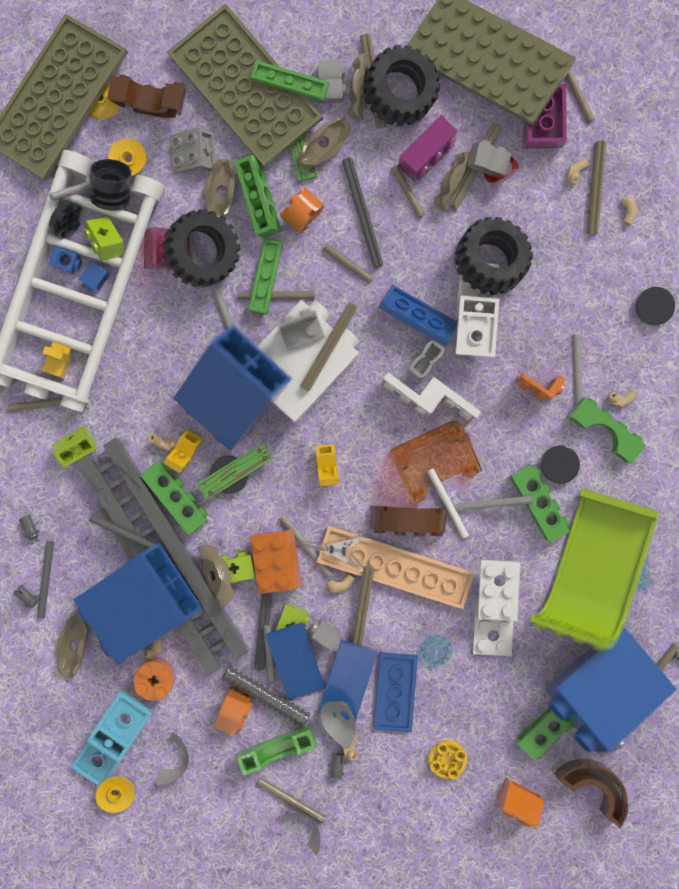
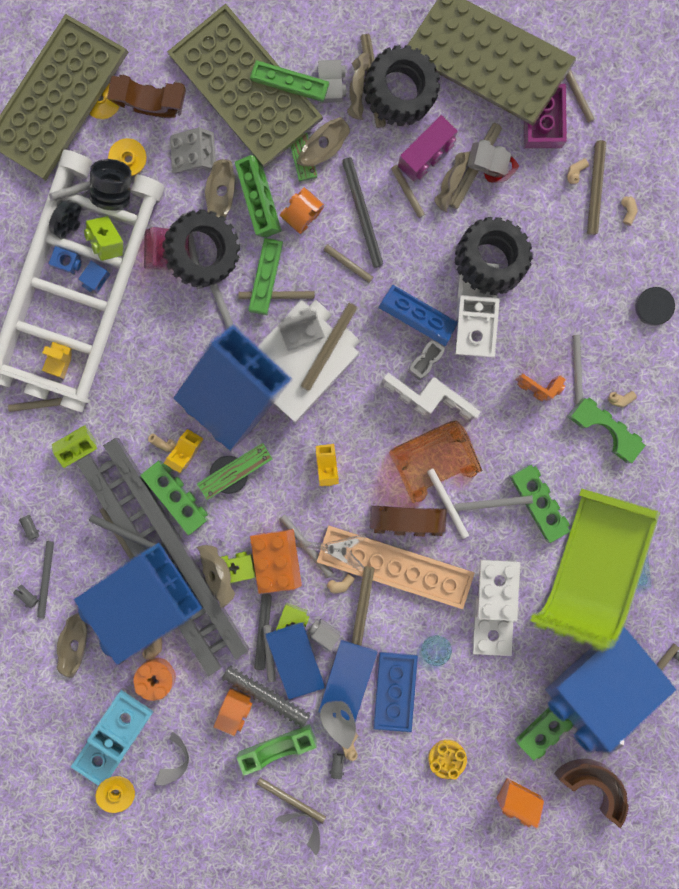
black tile [540,445,580,484] -> none

